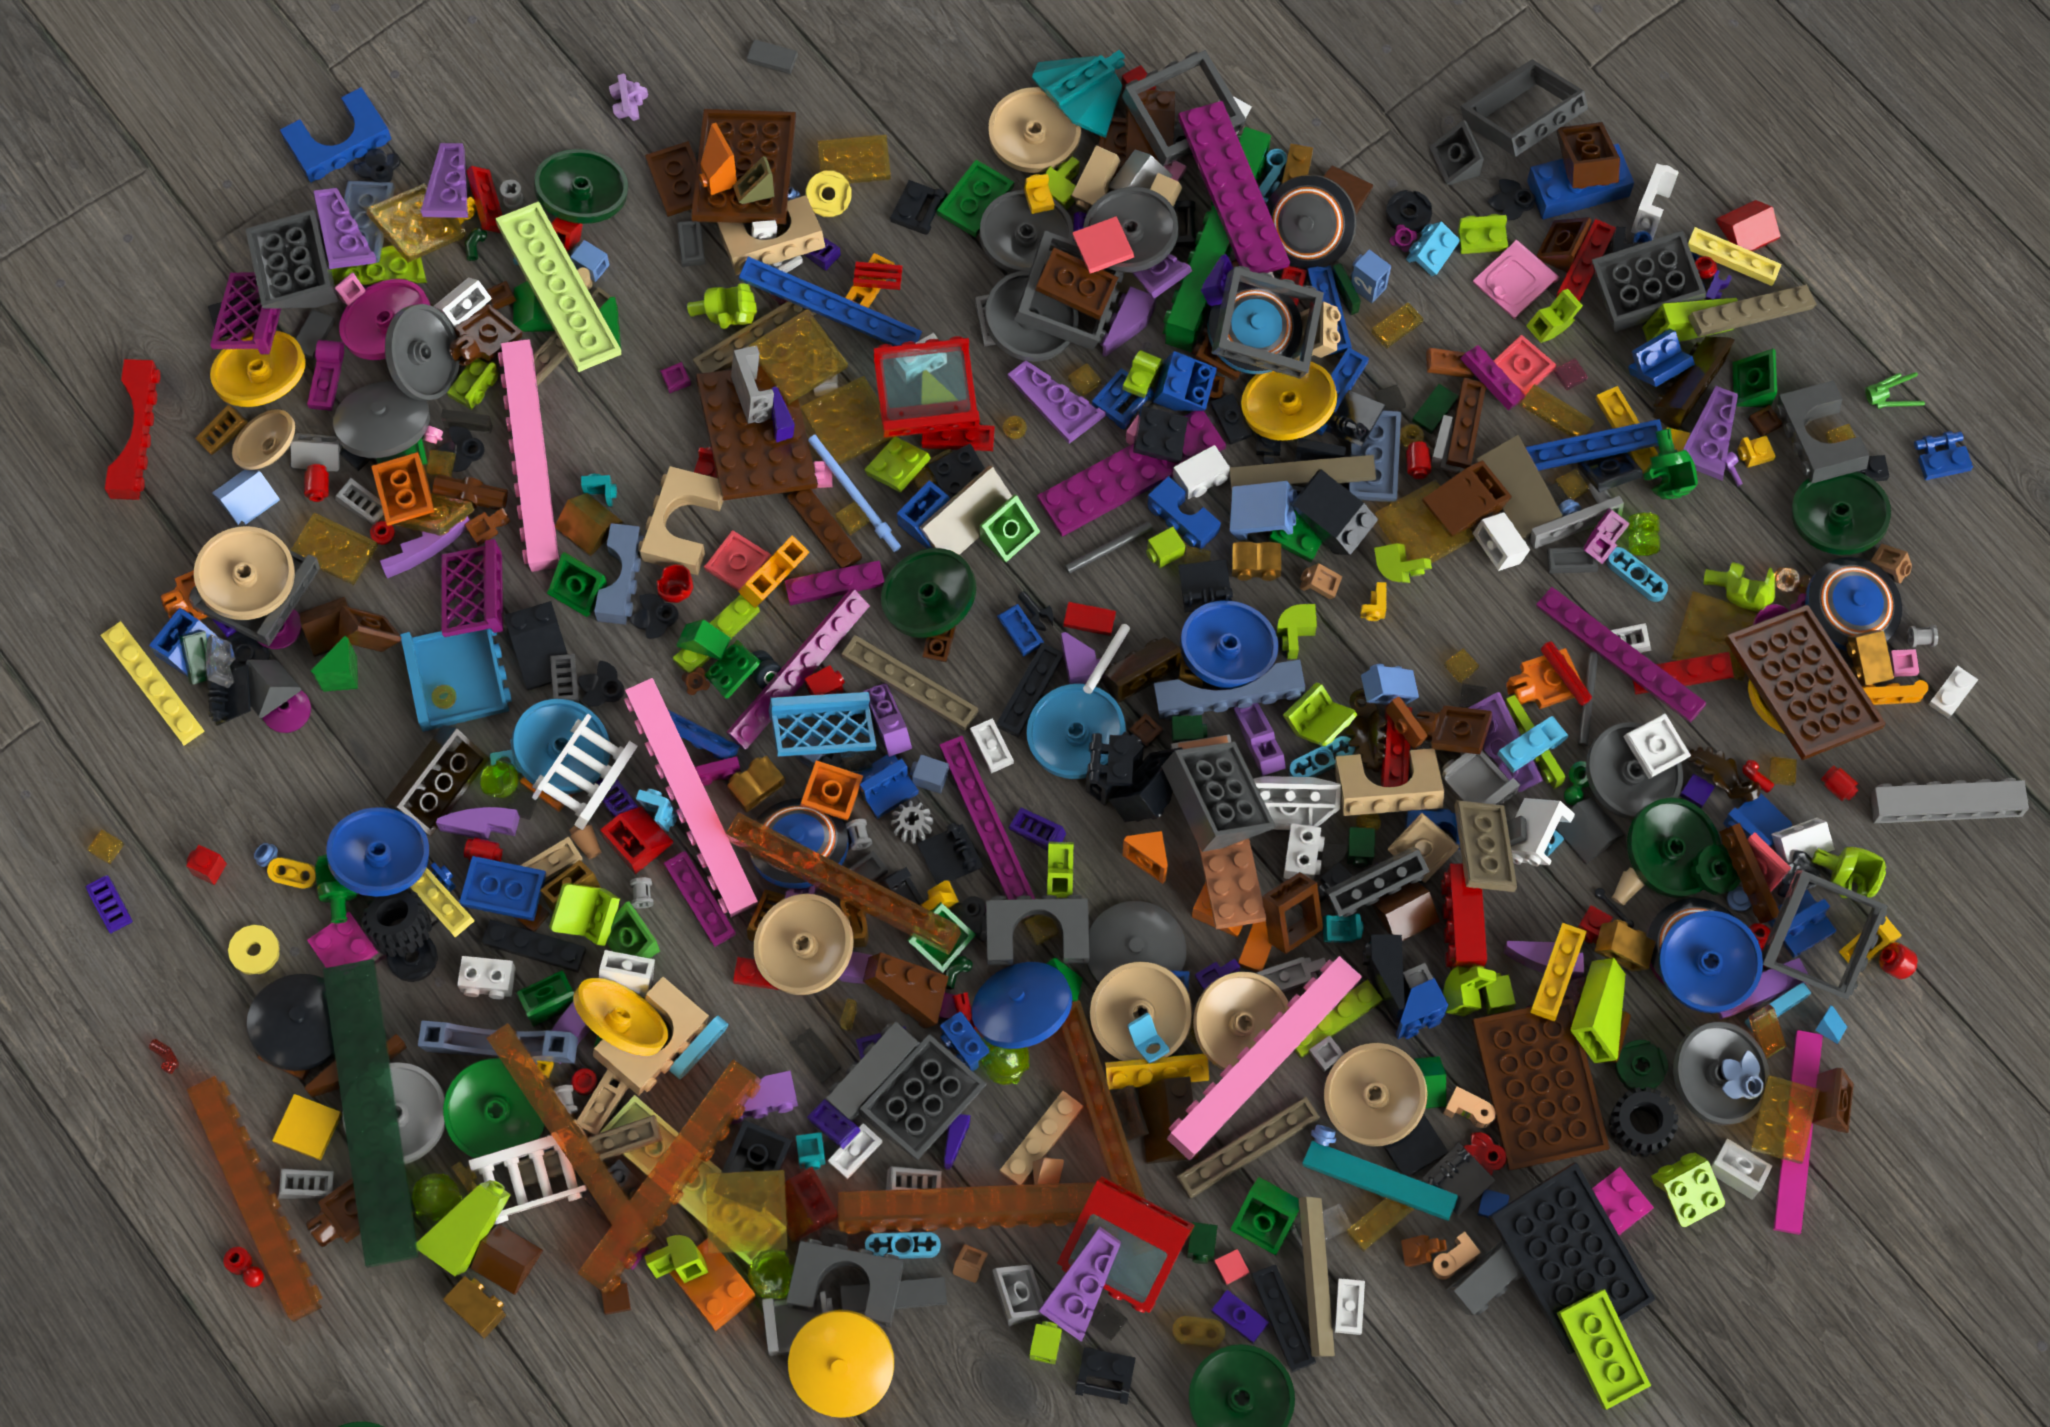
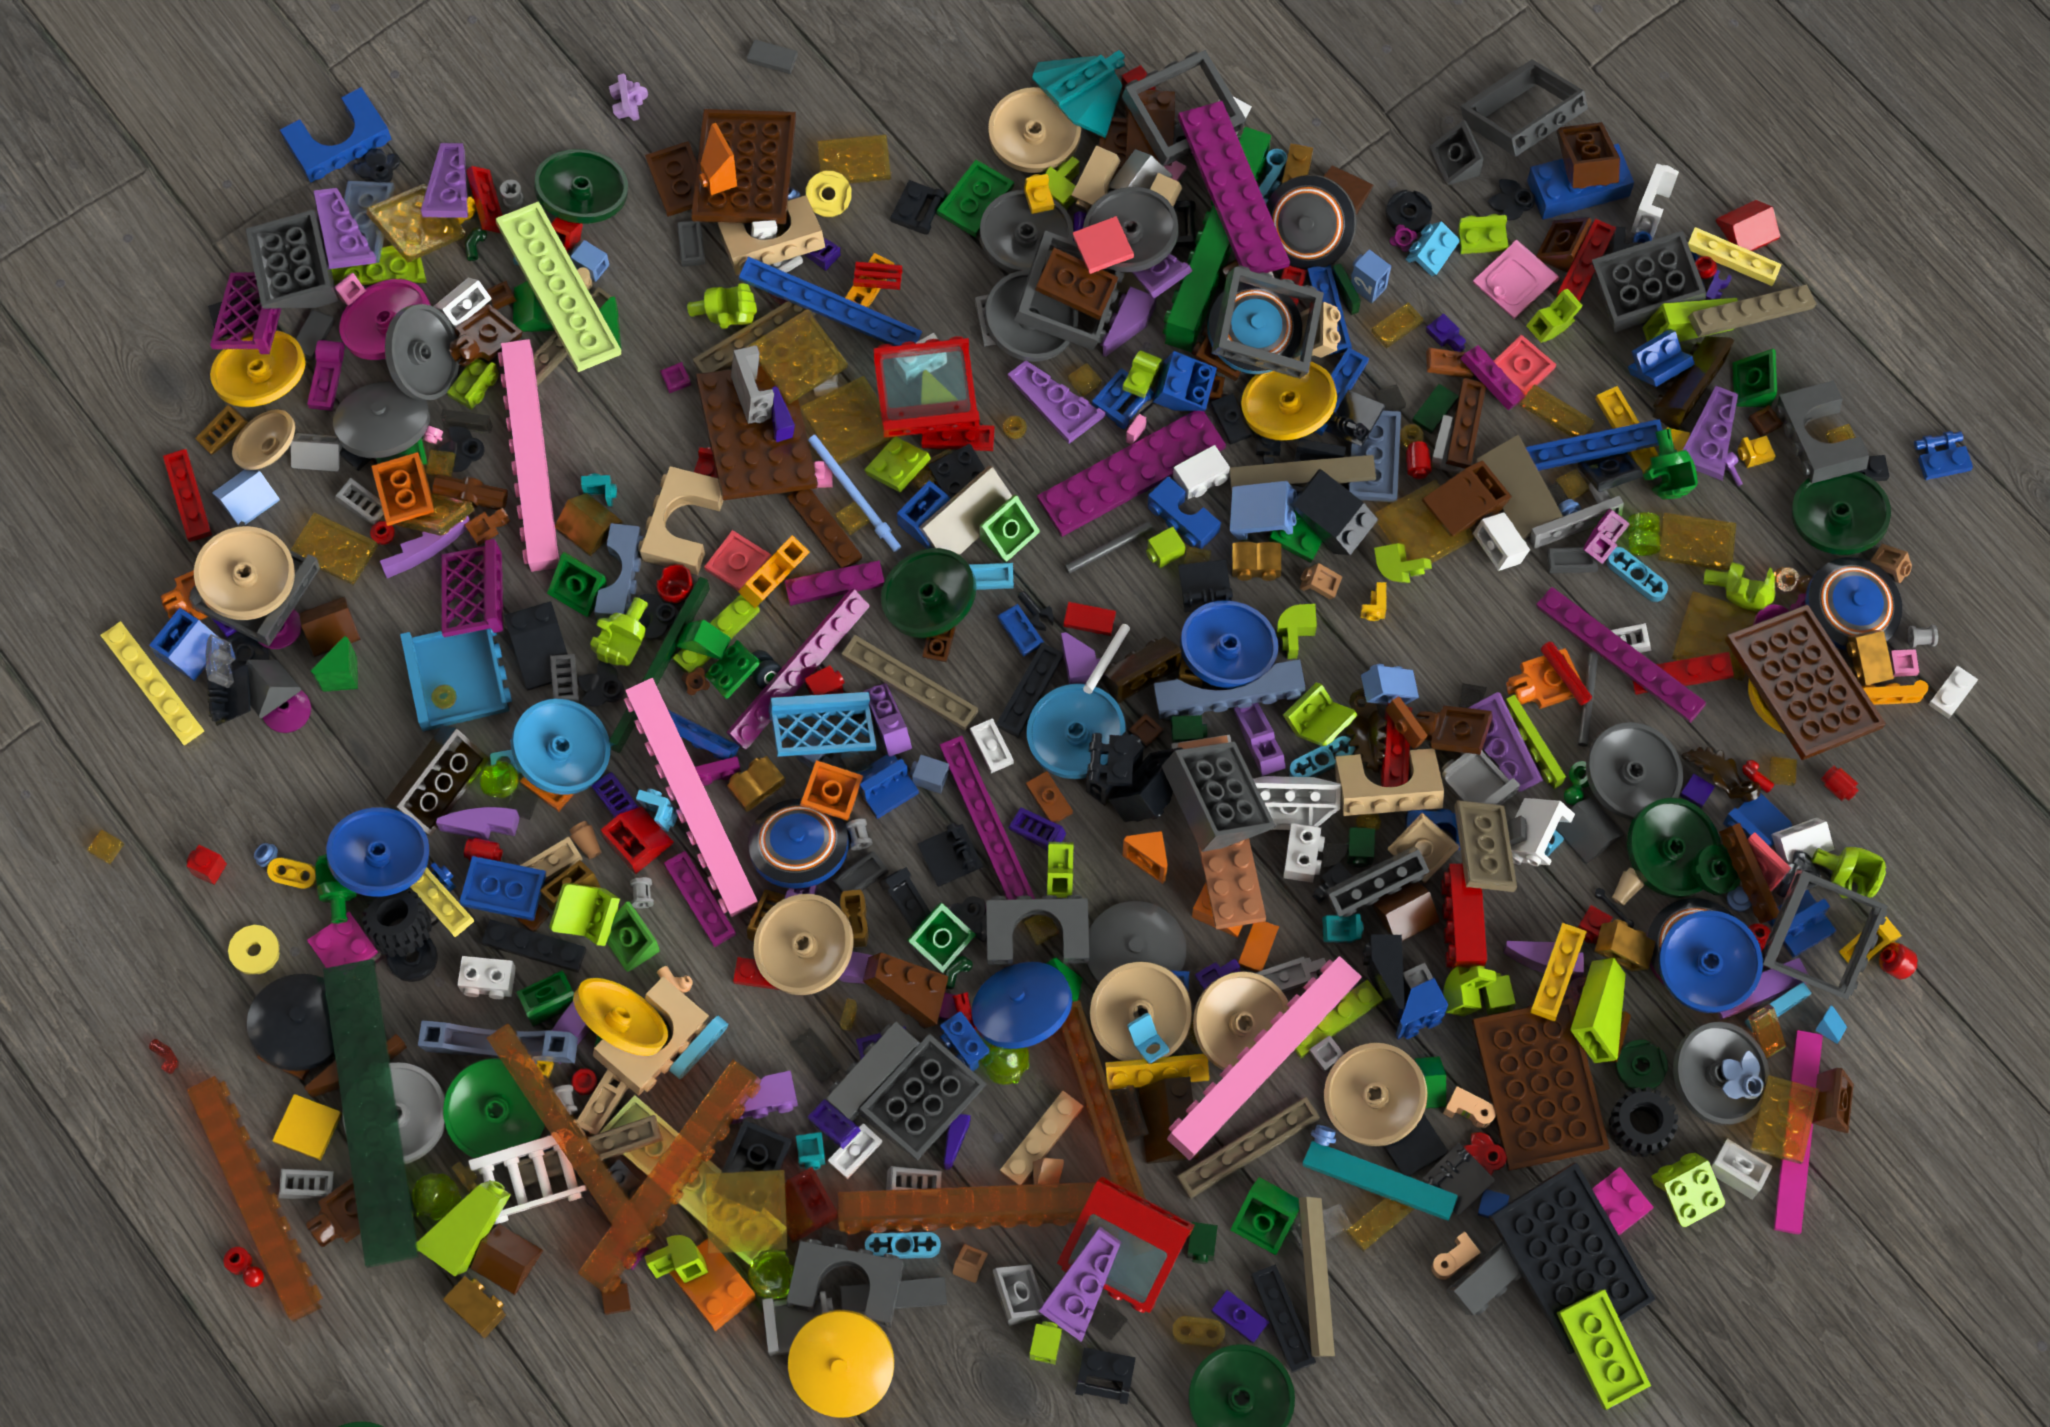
dark purple slope [85,875,133,934] -> none
red arch [105,359,160,500] -> none
tile [179,630,214,684] -> none
red brick [304,464,329,502] -> none
reddish brown slope [339,605,402,652] -> none
white fence [532,714,638,830] -> none
white brick [599,950,655,997] -> none
clear orange brick [726,812,961,955] -> none
olive slope [733,156,774,204] -> none
light grey gear [891,800,933,844] -> none
yellow bracket [921,880,959,913] -> none
black plate [1133,406,1188,464] -> none
dark purple slope [1201,254,1234,306] -> none
coral tile [1214,1249,1250,1285] -> none
reddish brown window [1262,872,1323,954] -> none
white plate [1335,1279,1365,1335] -> none
dark orange plate [1401,1235,1447,1267] -> none
clear yellow tile [1444,648,1479,683] -> none
medium azure plate [1497,716,1569,773] -> none
clear pink tile [1554,358,1588,390] -> none
white tile [1623,714,1691,779] -> none
bright green plant [1865,372,1925,409] -> none
light grey brick [1870,778,2029,823] -> none
none -> red plate [163,449,212,542]
none -> lime piece [590,597,648,666]
none -> dark green tile [609,577,710,754]
none -> light nougat arm [657,966,693,993]
none -> medium azure tile [969,563,1014,590]
none -> dark orange plate [1026,771,1073,823]
none -> dark purple plate [1426,313,1466,352]
none -> clear yellow plate [1658,513,1736,570]

